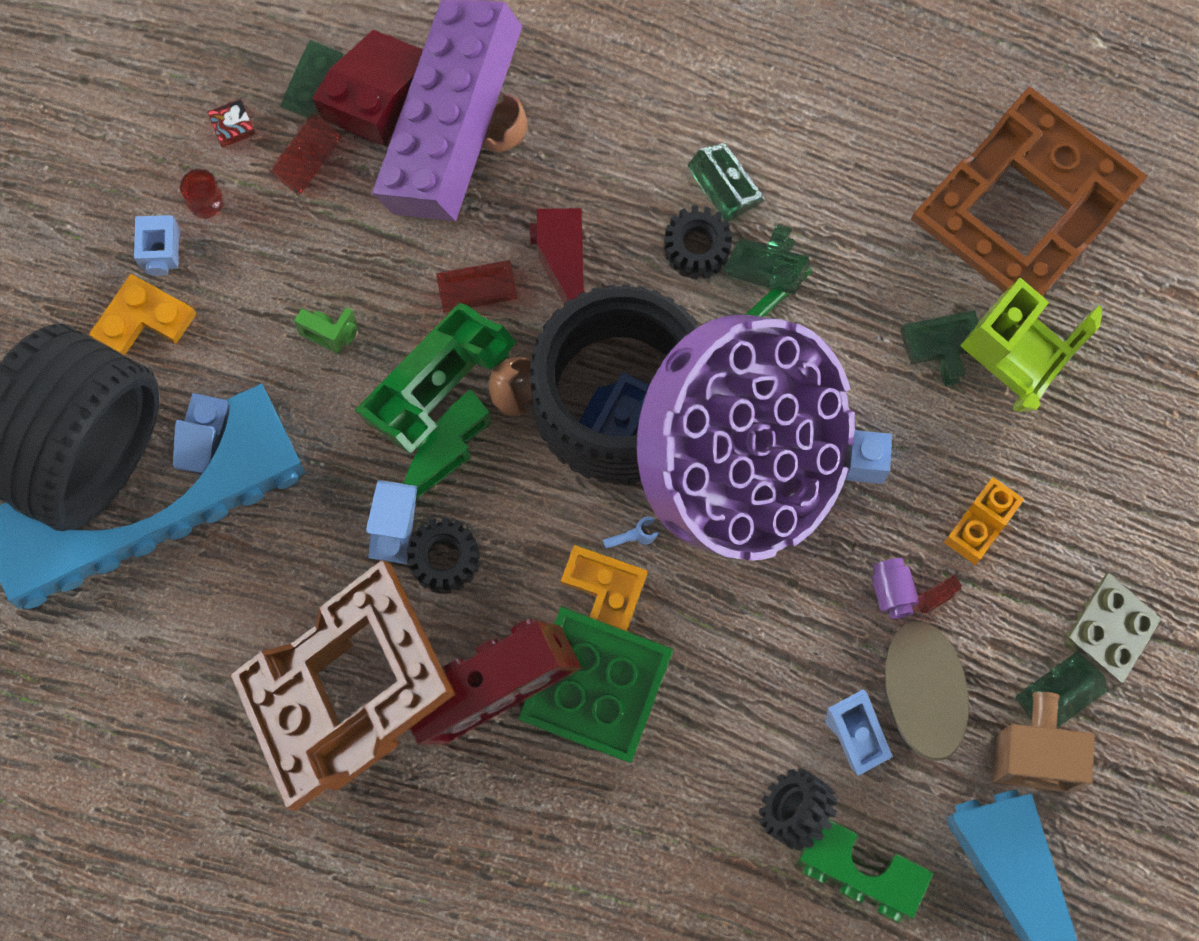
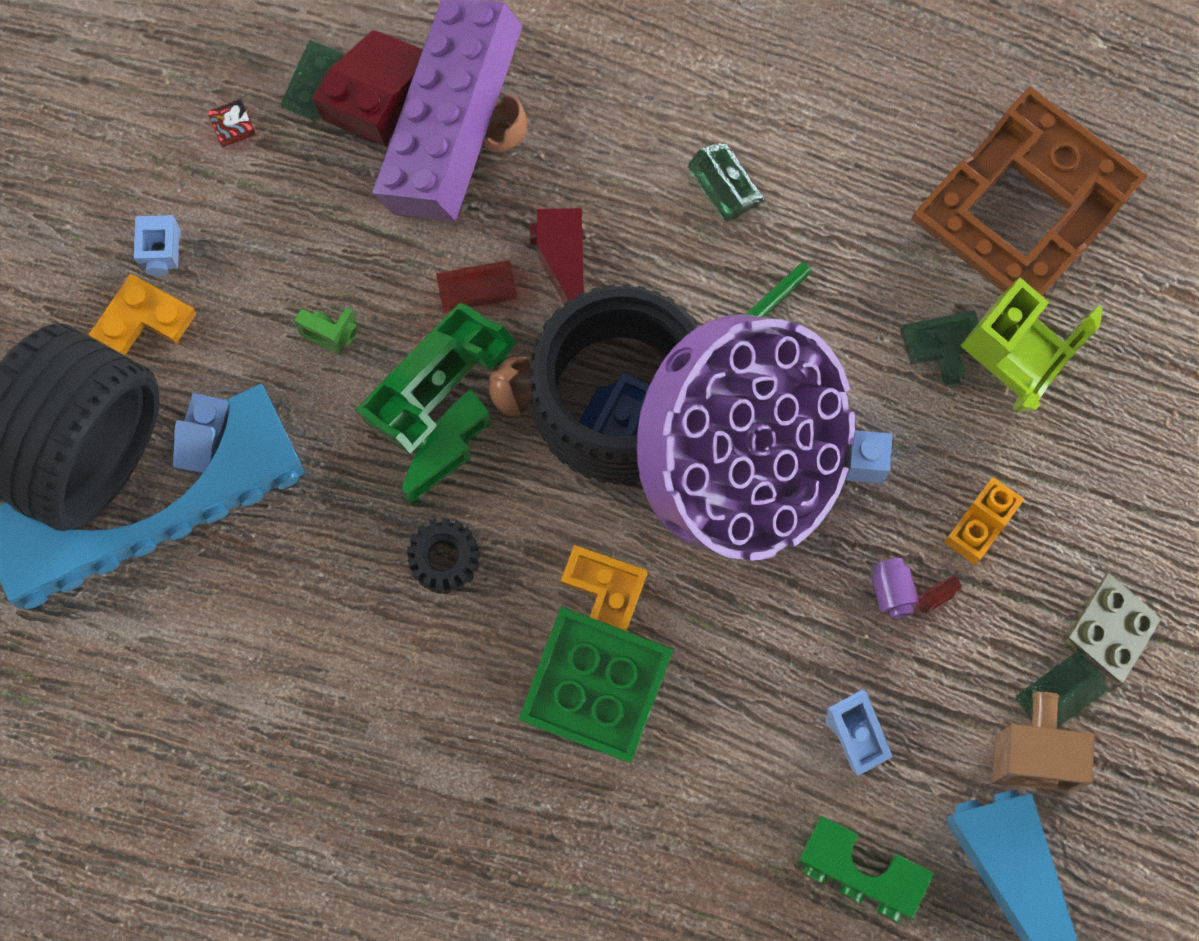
clear red wheel [180,169,224,218] -> none
piece [231,560,455,811] -> none
clear red plate [269,113,343,195] -> none
light blue slope [366,480,417,564] -> none
dark red brick [410,619,582,745] -> none
light blue hand [603,516,659,549] -> none
black tyre [664,205,732,279] -> none
clear green plate [725,224,810,295] -> none
black tyre [759,768,837,850] -> none
dark tan shield [885,621,969,761] -> none

